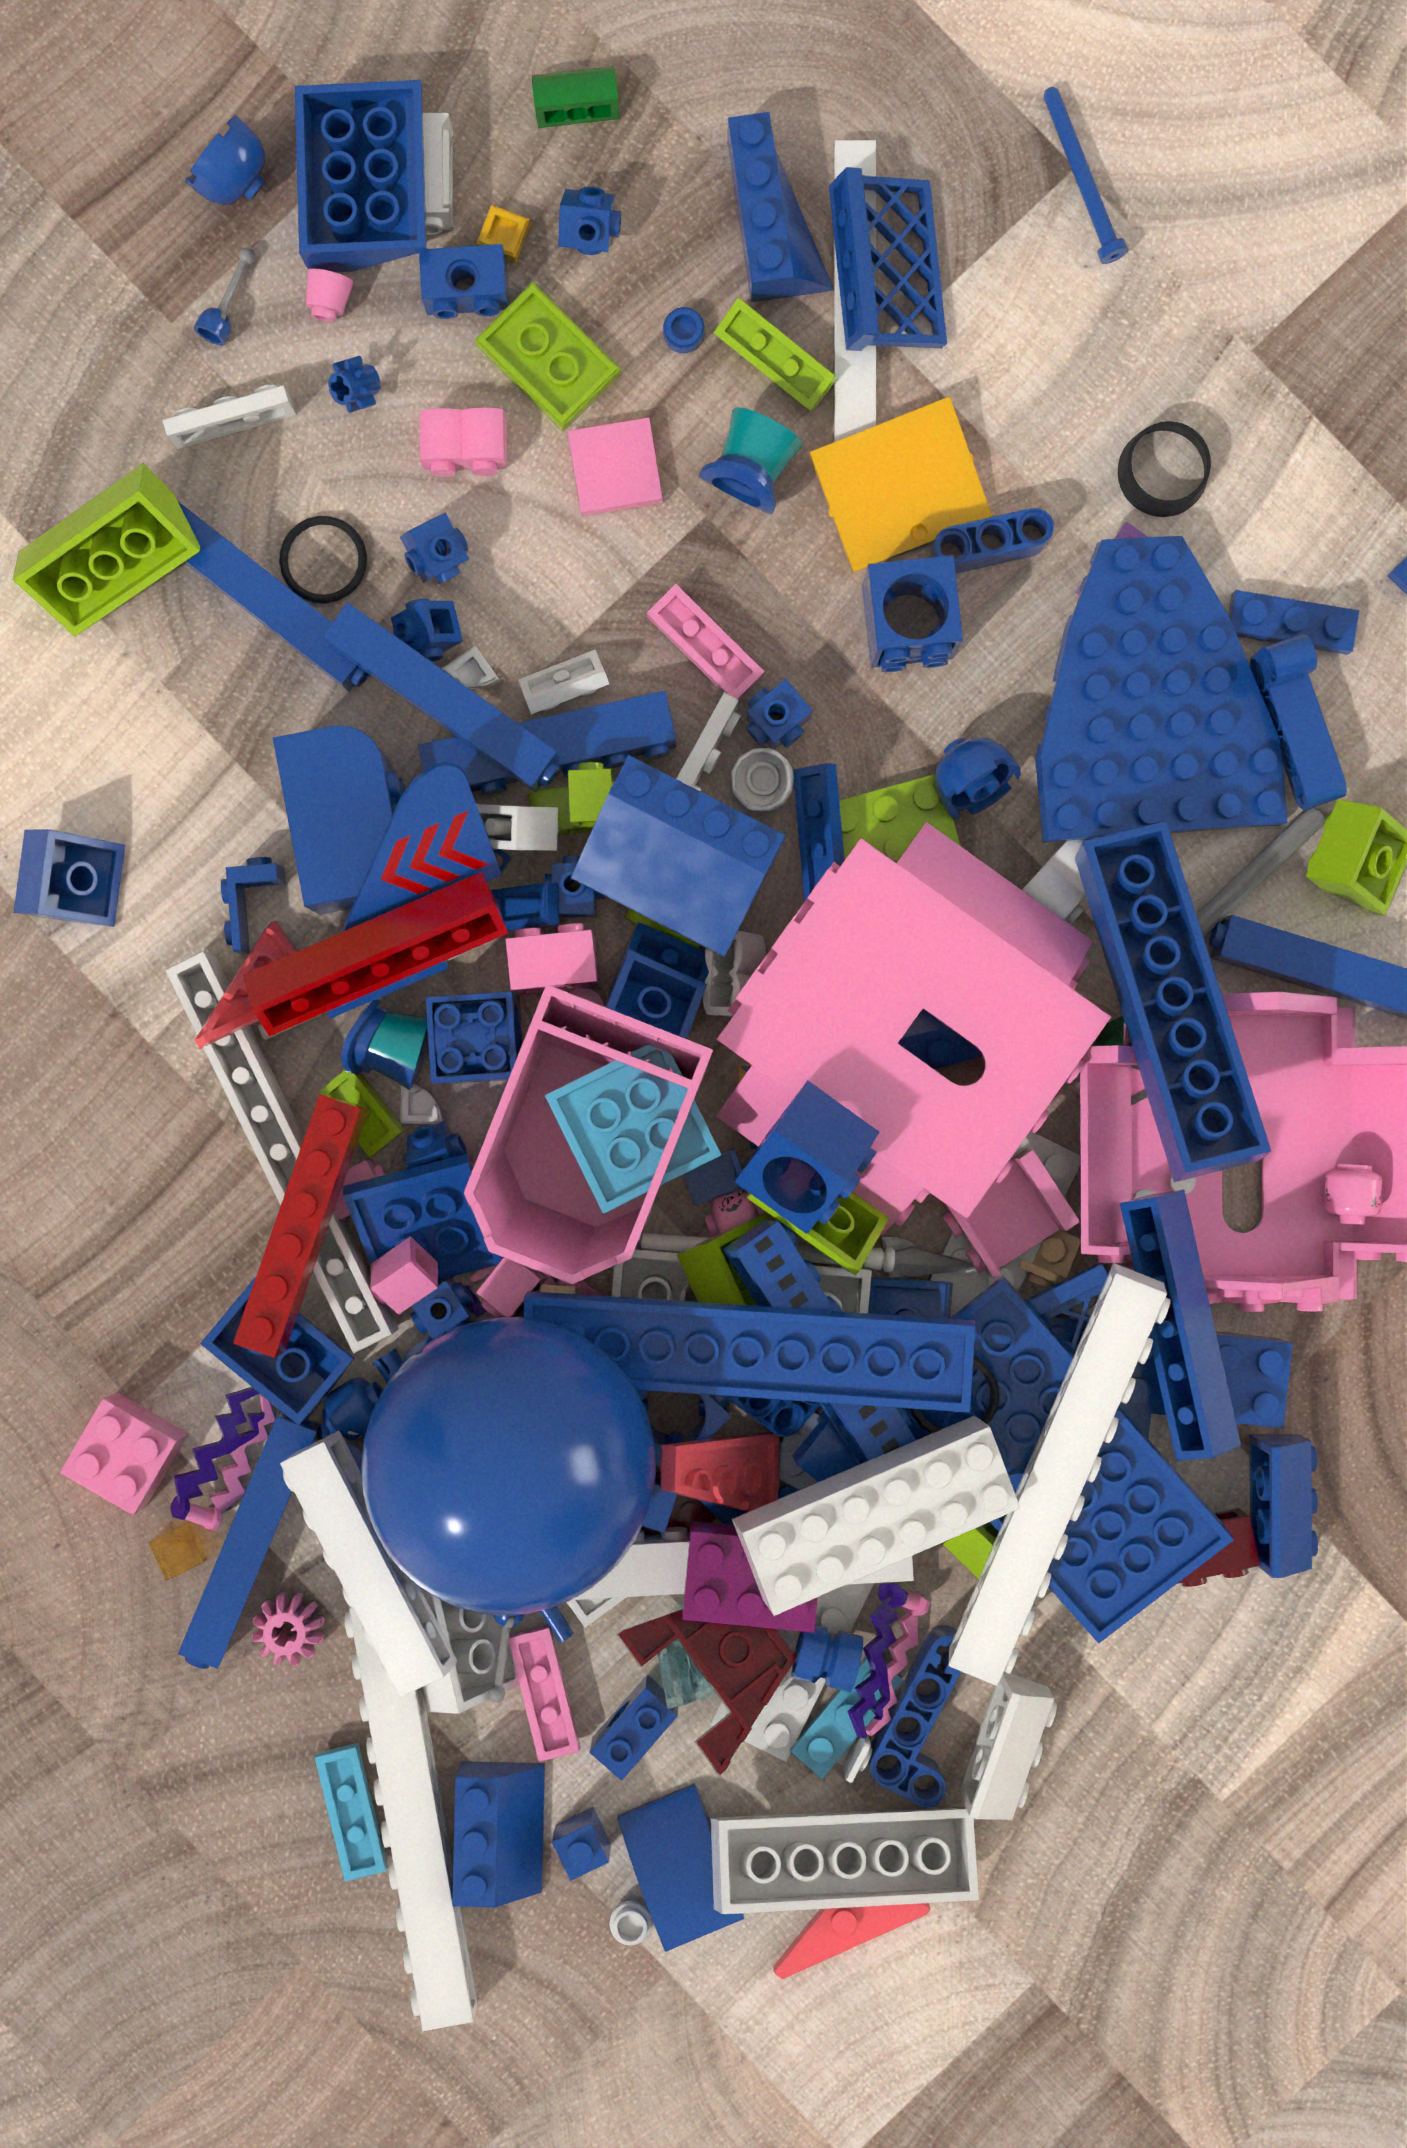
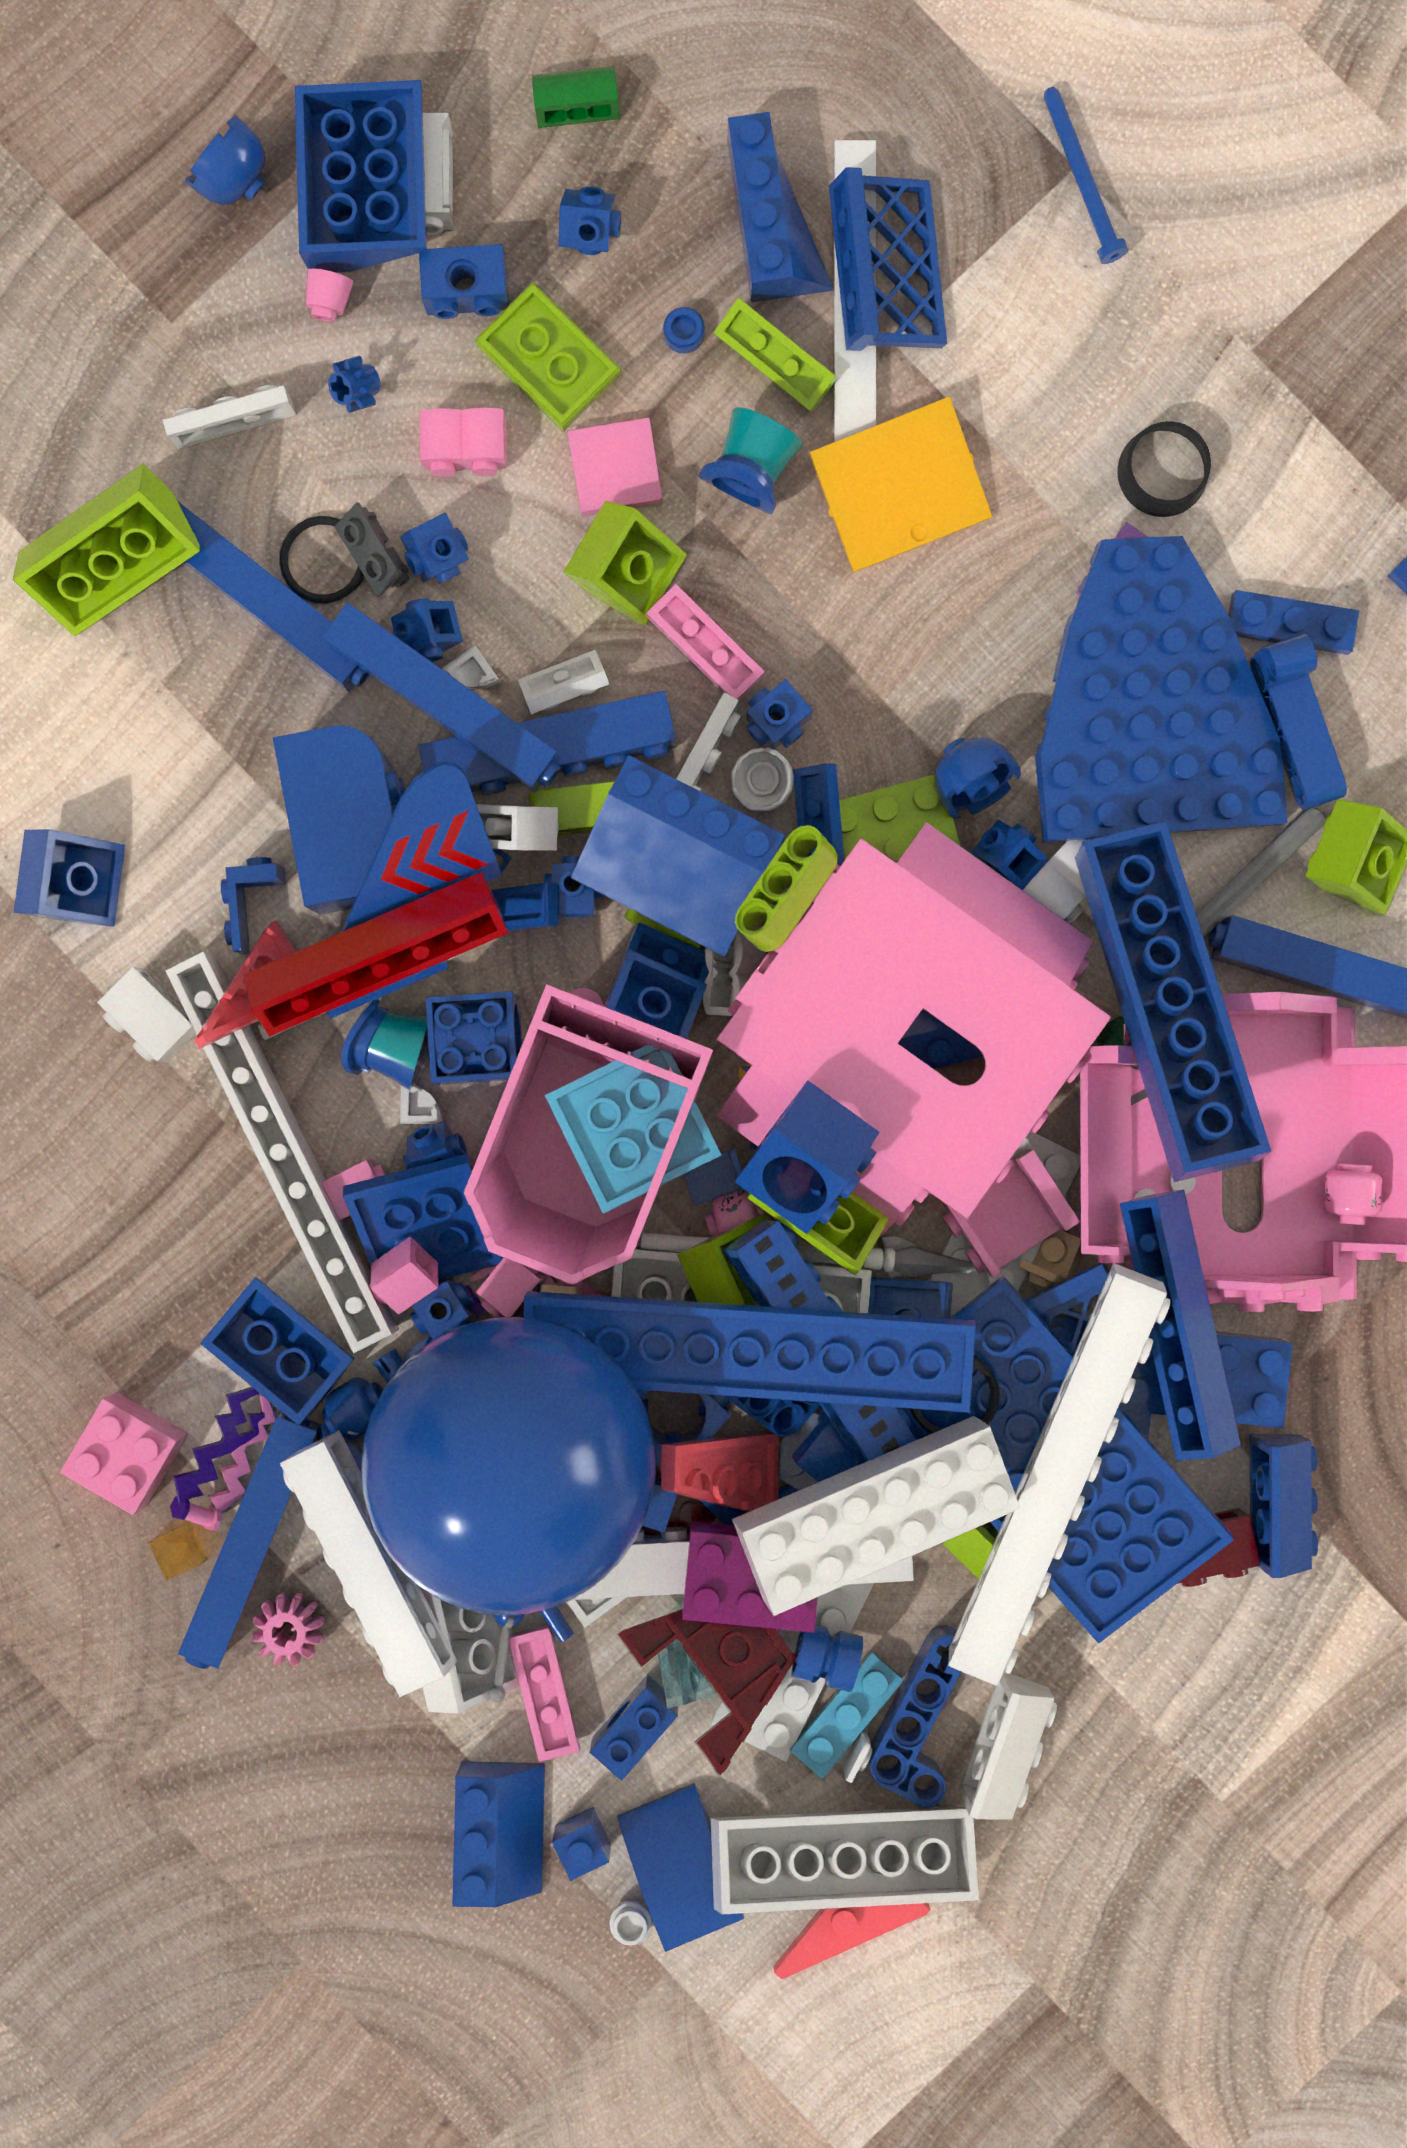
hinge [194,248,256,346] -> none
red brick [233,1094,369,1358] -> none
medium azure plate [315,1742,388,1882] -> none
lime plate [318,1070,406,1158] -> none
white brick [345,1607,478,2031] -> none
yellow tile [477,205,531,263] -> none
bright pink brick [506,923,601,995] -> none
lime brick [568,762,613,828] -> none
dark purple piece [847,1583,931,1738] -> none
blue brick [862,555,963,672] -> none
blue beam [930,508,1054,574] -> none
none -> white brick [97,966,196,1063]
none -> dark grey hinge [335,502,410,597]
none -> lime slope [563,500,687,625]
none -> lime beam [735,825,838,952]
none -> blue brick [971,819,1049,891]

